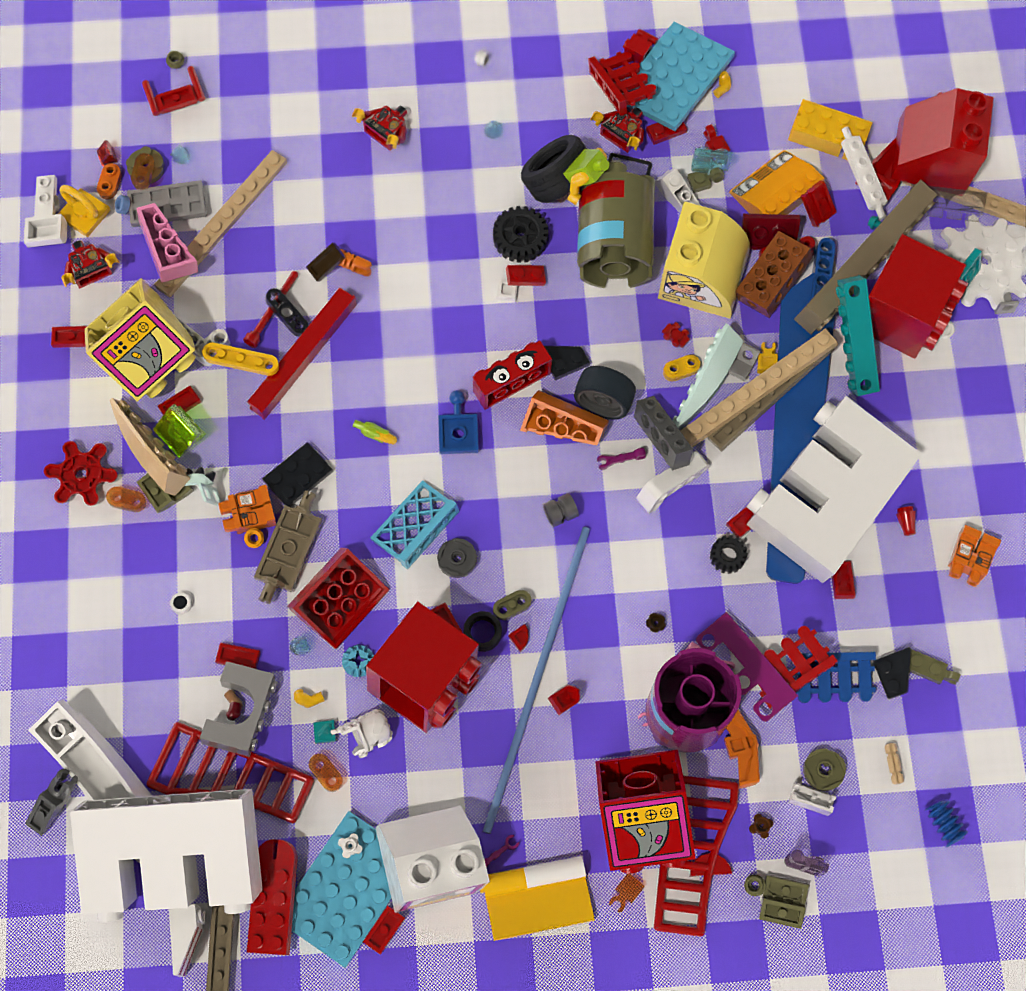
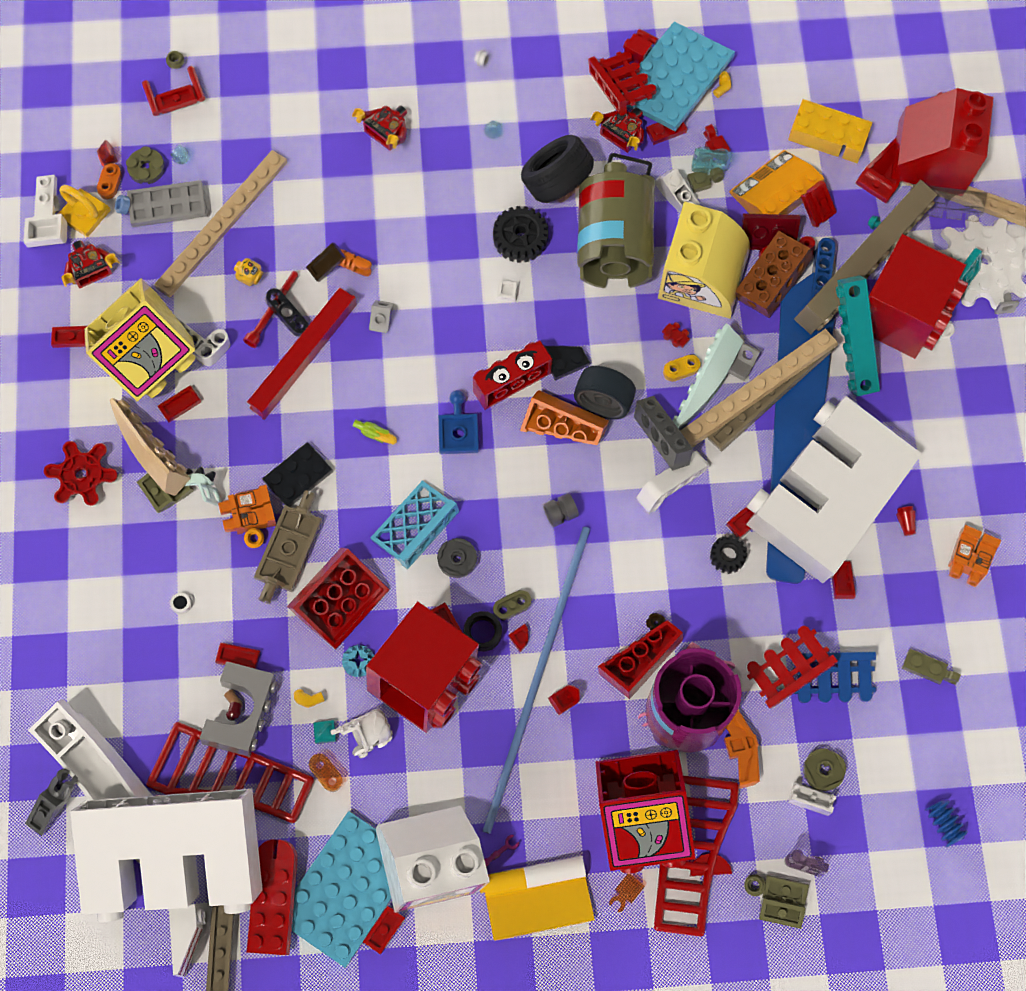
clear orange plate [106,487,147,512] -> none
clear orange plate [131,153,155,190] -> none
bright pink wedge [136,203,198,283] -> none
clear neon green bracket [153,404,206,458] -> none
yellow plate [202,342,279,376] -> none
clear light blue plate [290,636,310,656] -> none
white plate [338,833,363,858] -> none
red plate [506,265,546,286] -> none
lime torso [563,148,610,205] -> none
magenta piece [597,448,646,470] -> none
magenta piece [696,612,798,722] -> none
reddish brown plate [749,814,773,839] -> none
yellow plate [757,342,778,374] -> none
white plate [841,126,888,220] -> none
black wing [873,647,912,700] -> none
tan axle [885,743,904,785] -> none
none -> yellow head [234,258,263,286]
none -> light grey bracket [369,300,394,333]
none -> red wedge [598,620,683,699]

